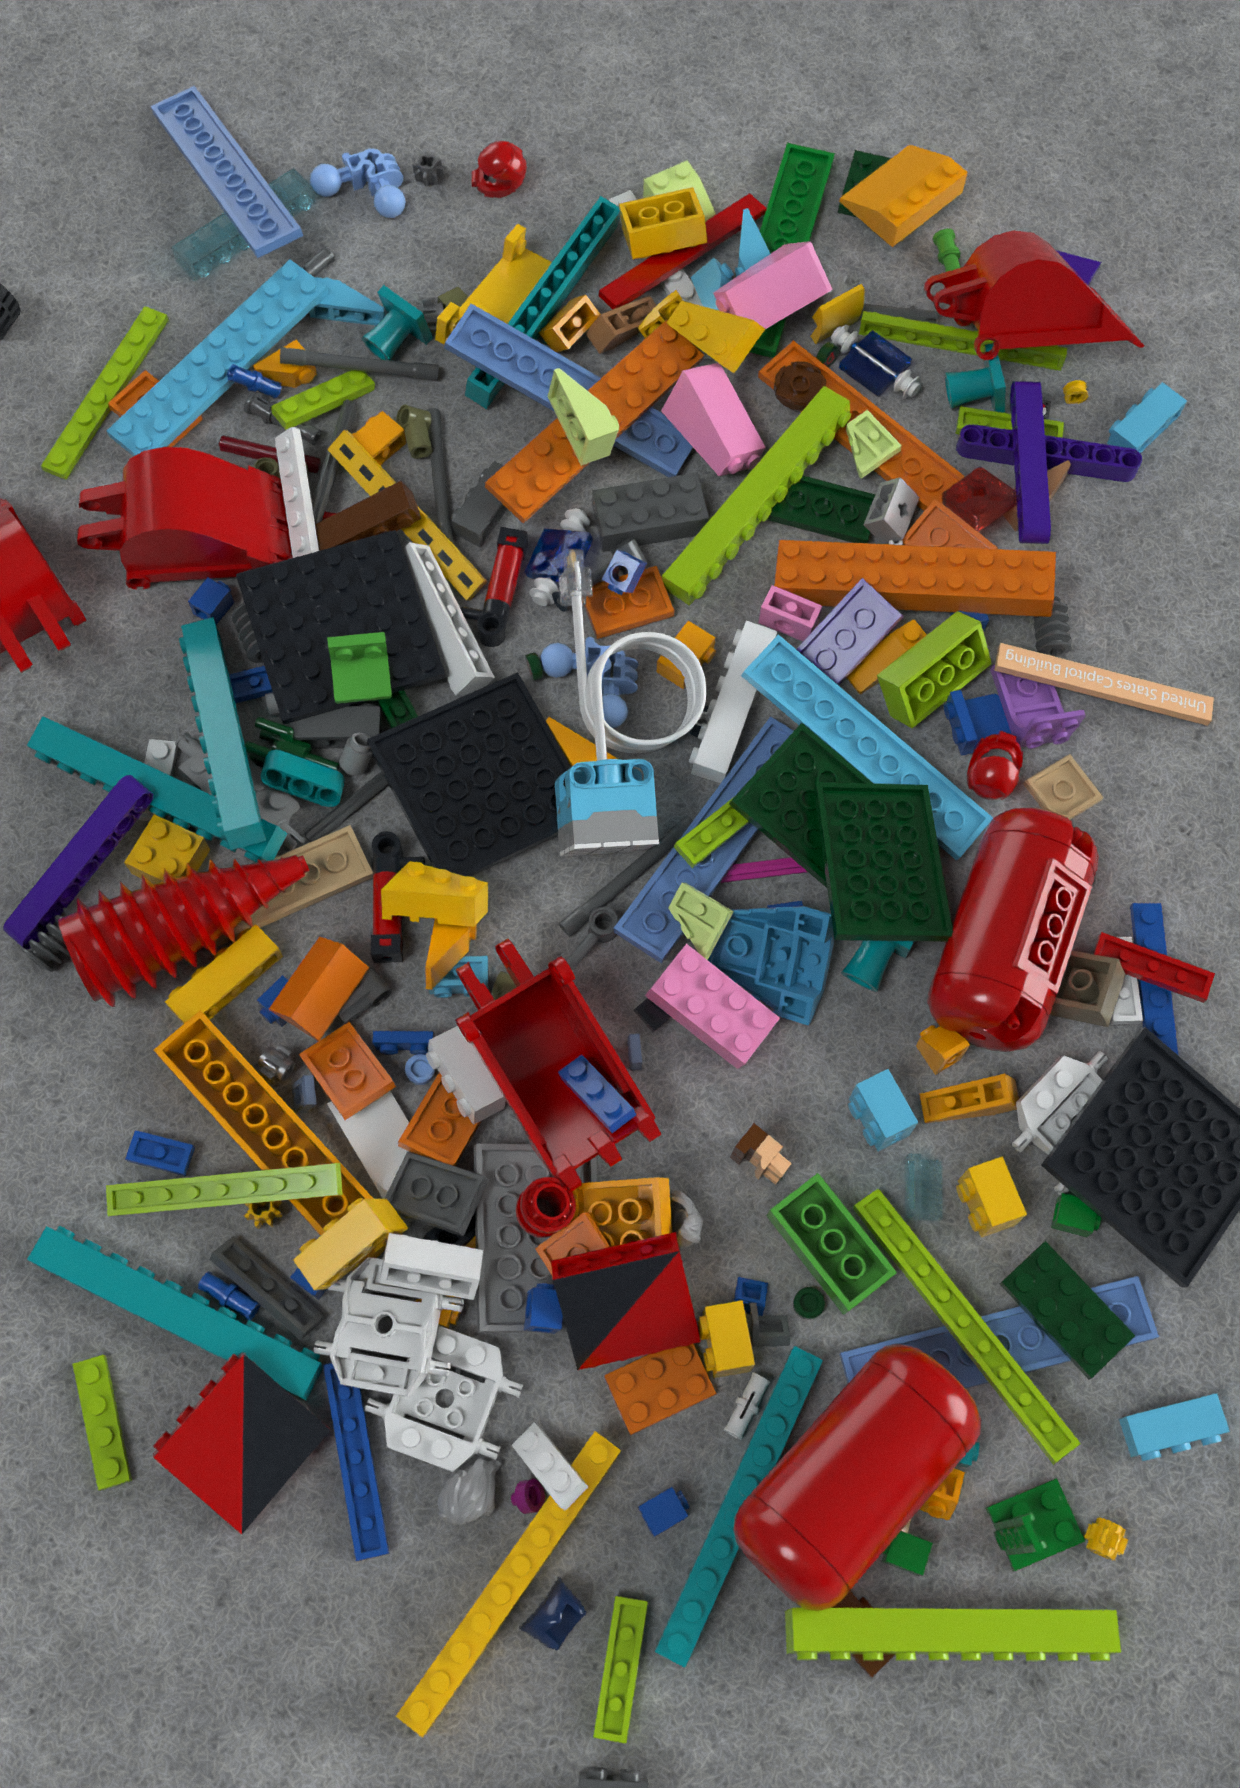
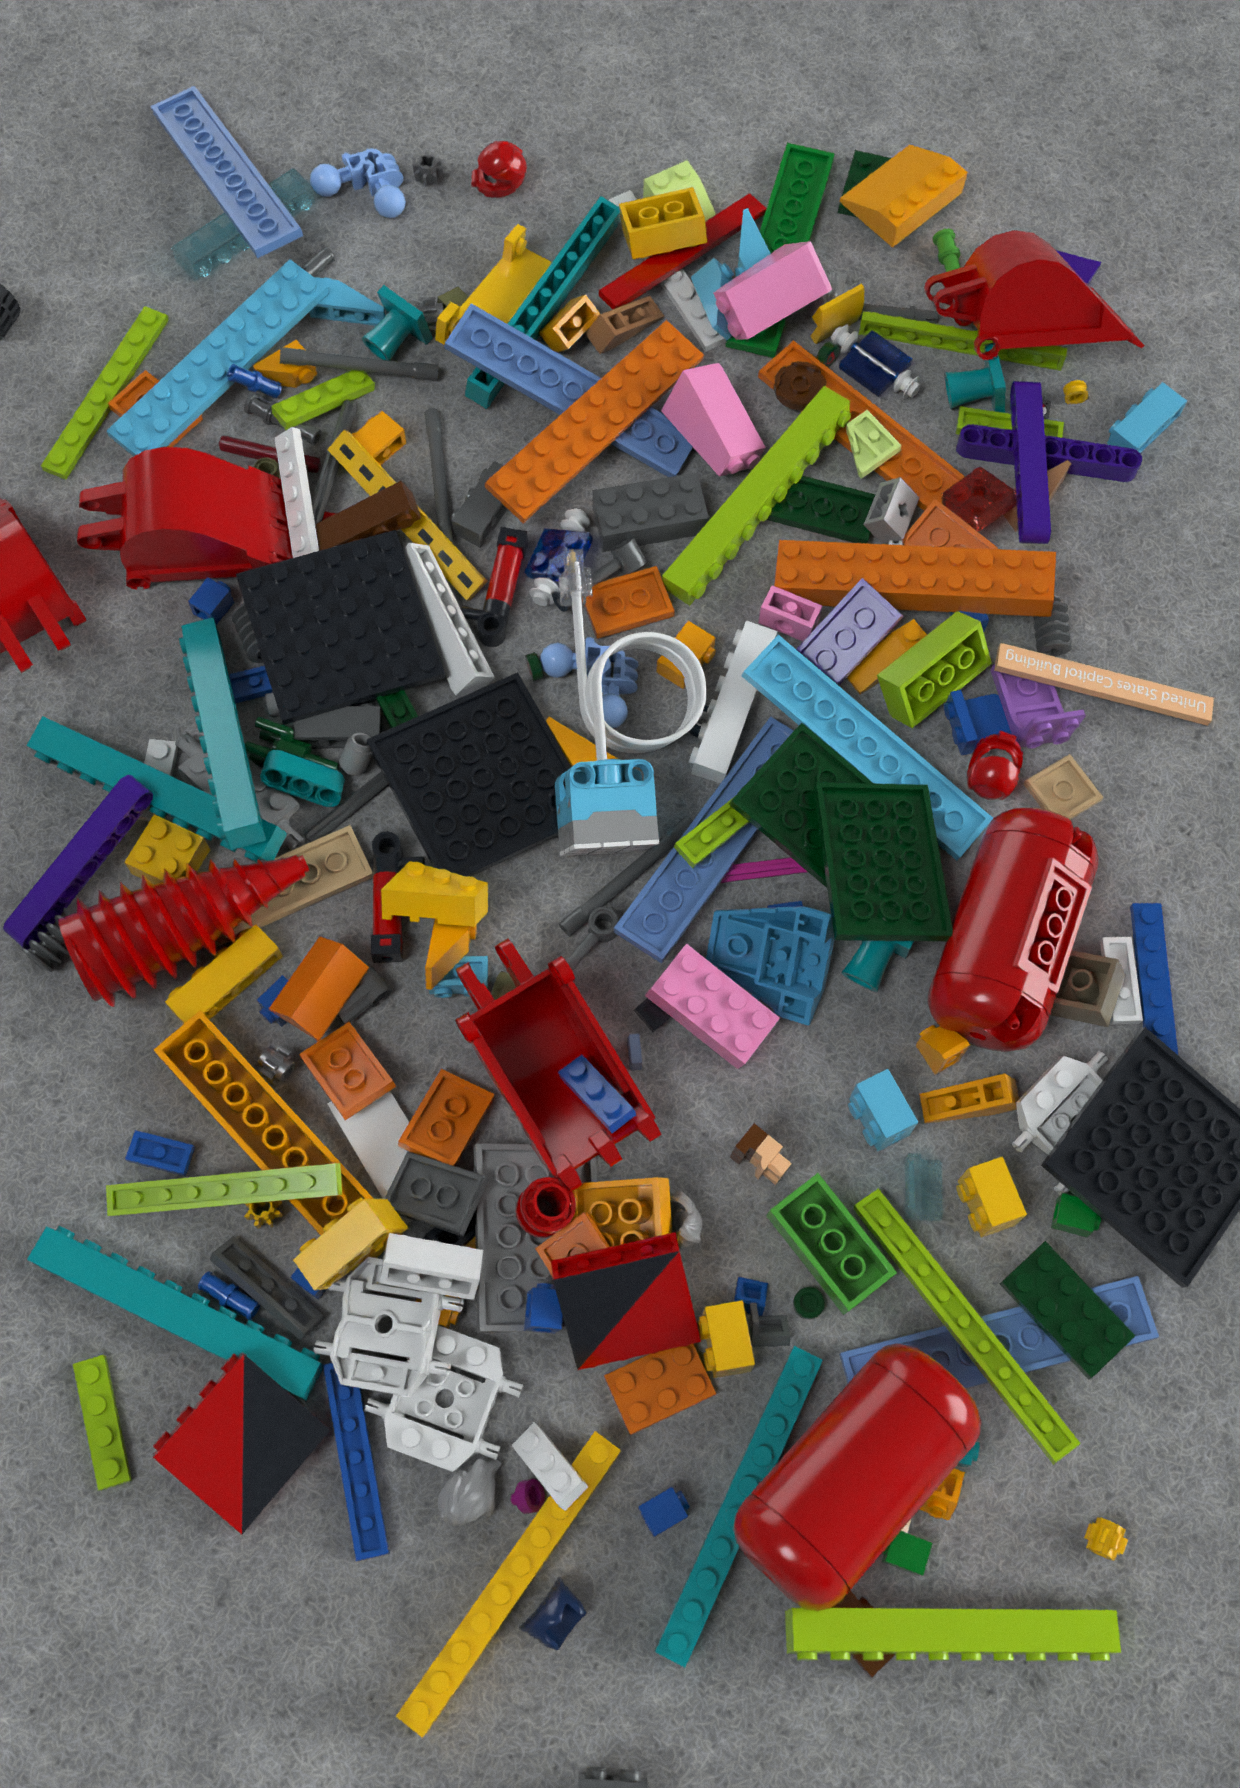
sand blue tile [291,1075,317,1113] -> none
bright green bracket [327,632,392,703] -> none
blue plate [373,1031,435,1055] -> none
olive piece [396,404,433,459] -> none
light blue tile [405,1054,435,1085] -> none
white brick [426,1026,506,1125] -> none
yellowish green slope [547,368,619,466] -> none
lime plate [593,1596,648,1744] -> none
brick [602,550,647,595] -> none
yellow slope [638,290,684,339] -> none
yellow wedge [667,301,765,373] -> none
yellowish green wing [668,882,734,960] -> none
white pin [724,1373,770,1440] -> none
green bracket [986,1478,1085,1571] -> none
red plate [1093,932,1215,1003] -> none
medium azure brick [1119,1393,1230,1461] -> none

